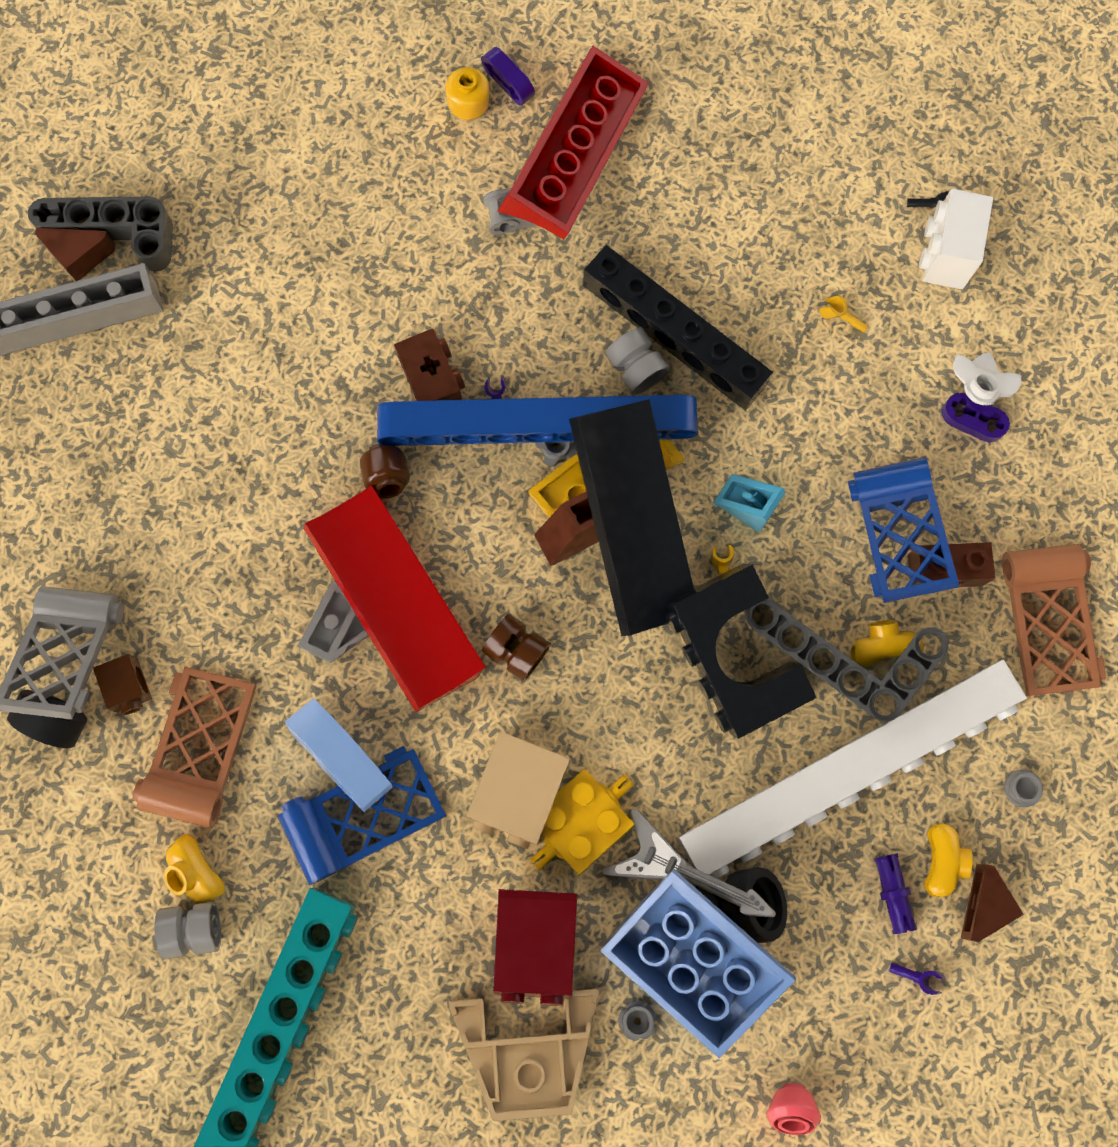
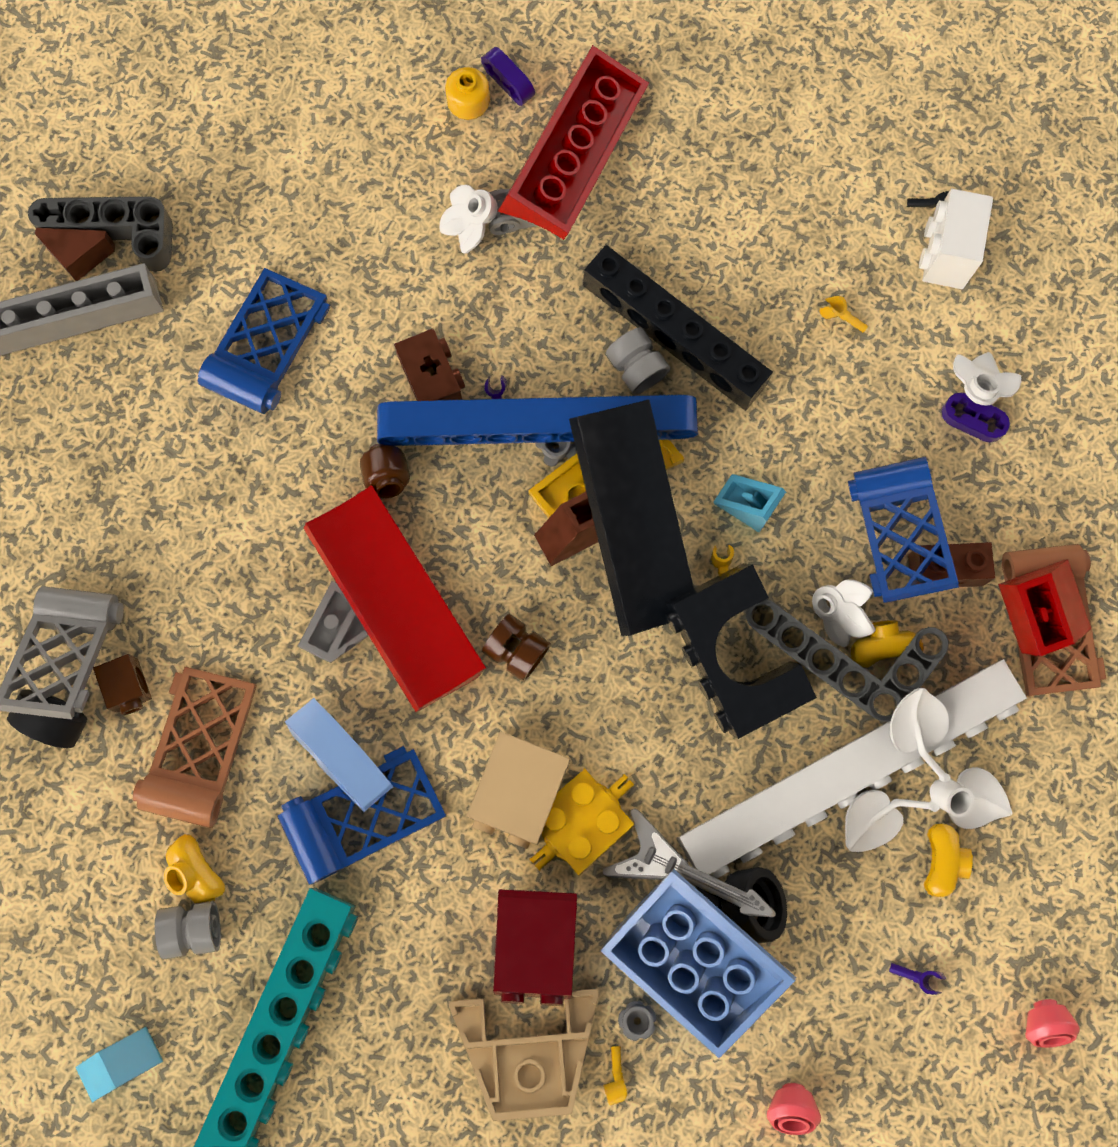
dark purple pin [874,853,917,934] -> none
copper slope [961,864,1024,942] -> none
light grey plate [1004,770,1043,807] -> none
none -> medium azure slope [75,1027,163,1102]
none -> blue piece [197,268,330,414]
none -> white plate [440,185,498,254]
none -> yellow hand [603,1046,627,1105]
none -> white plate [812,579,875,647]
none -> white plant [845,687,1012,852]
none -> red slope [998,560,1091,657]
none -> coral cone [1025,999,1080,1048]

